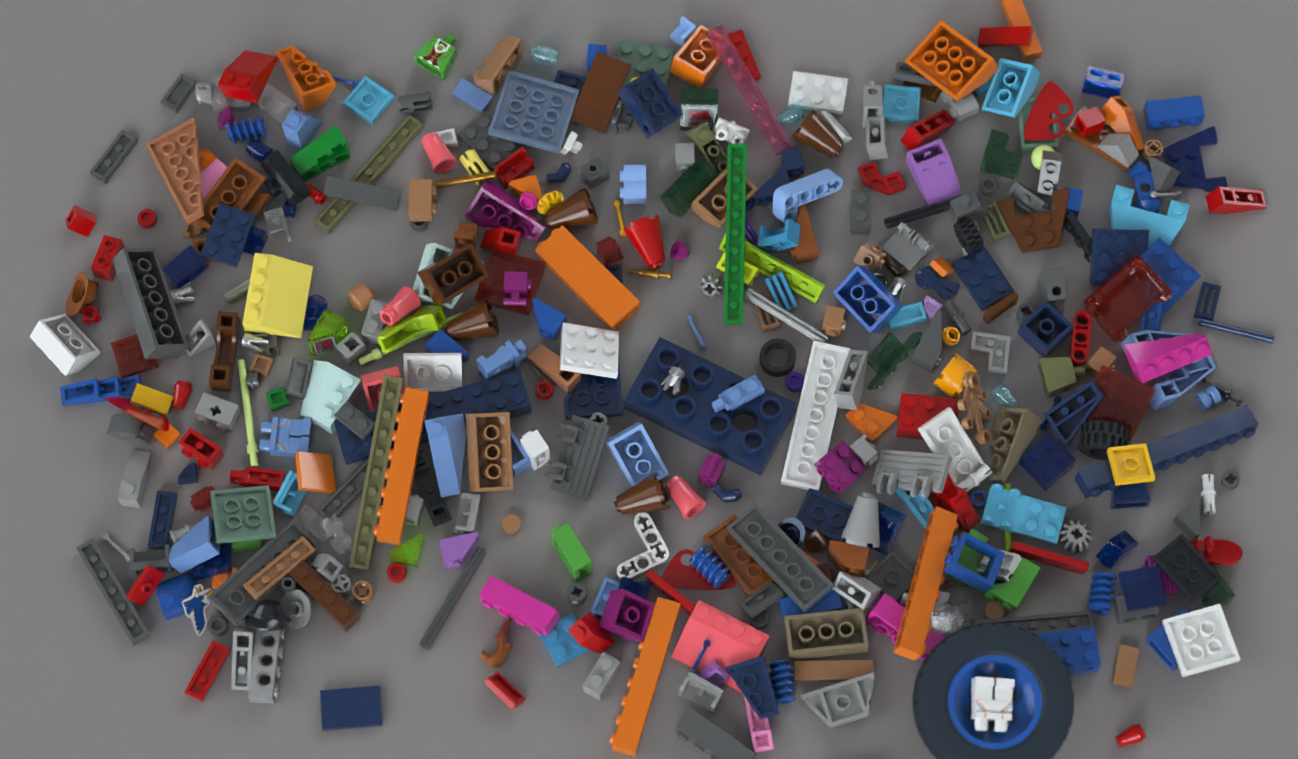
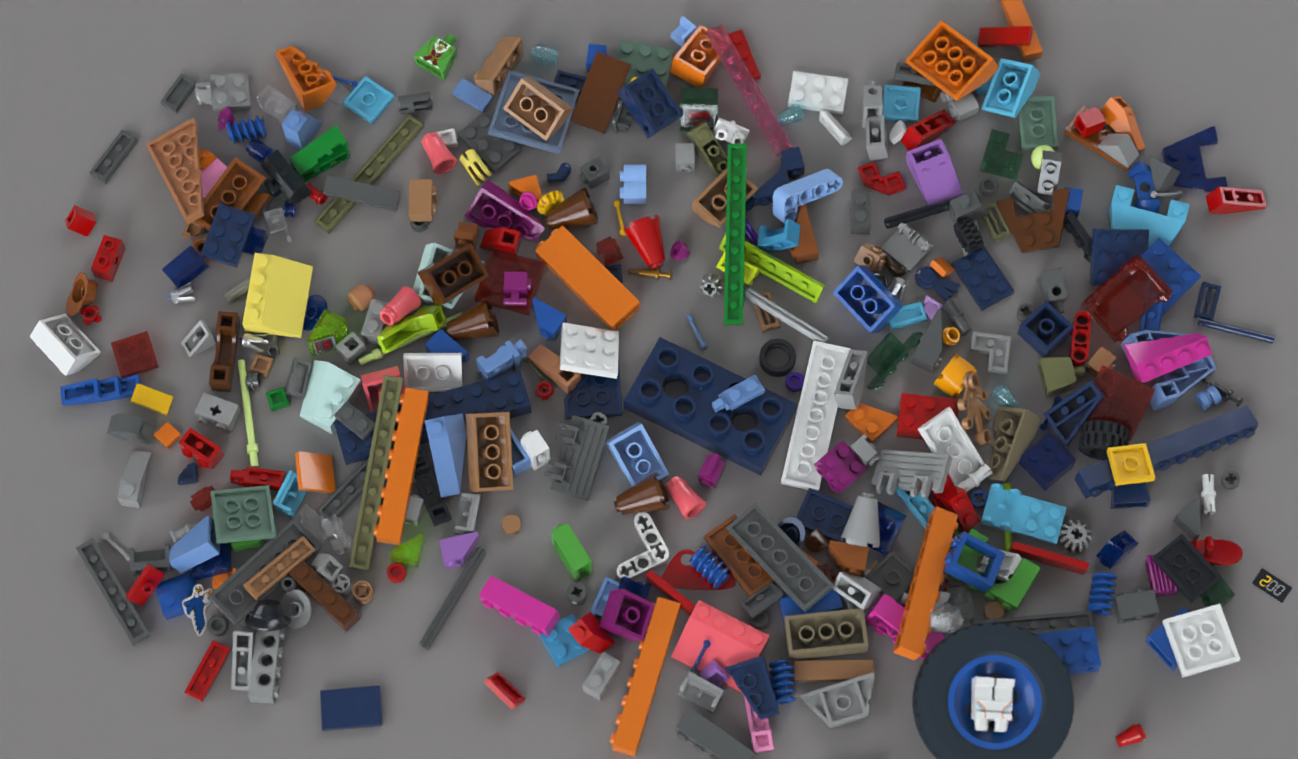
red piece [104,397,169,431] -> none
dark grey brick [112,248,188,359] -> none
red tile [138,209,157,229] -> none
dark blue tile [148,491,177,549] -> none
red cone [173,380,193,410] -> none
red slope [218,50,278,103] -> none
medium blue hips [259,417,313,458] -> none
pearl gold bar [433,171,497,188] -> none
dark orange piece [480,618,513,668] -> none
red hinge [493,147,535,190] -> none
white tile [560,131,583,155] -> none
clear green brick [660,160,717,218] -> none
flat silver piece [661,365,685,395] -> none
dark blue arm [712,484,742,503] -> none
dark azure tile [764,272,797,311] -> none
reddish brown cone [791,108,843,158] -> none
medium nougat brick [821,305,847,337] -> none
reddish brown tile [983,291,1018,324] -> none
red piece [1024,81,1074,141] -> none
clear blue hinge [1082,66,1125,99] -> none
medium nougat tile [1112,644,1139,688] -> none
clear blue tile [1118,565,1167,612] -> none
medium nougat wheel [1142,139,1163,164] -> none
blue brick [1143,96,1205,130] -> none
none -> medium nougat slope [503,77,573,141]
none -> white tile [890,120,907,144]
none -> black sticker [1252,569,1292,603]

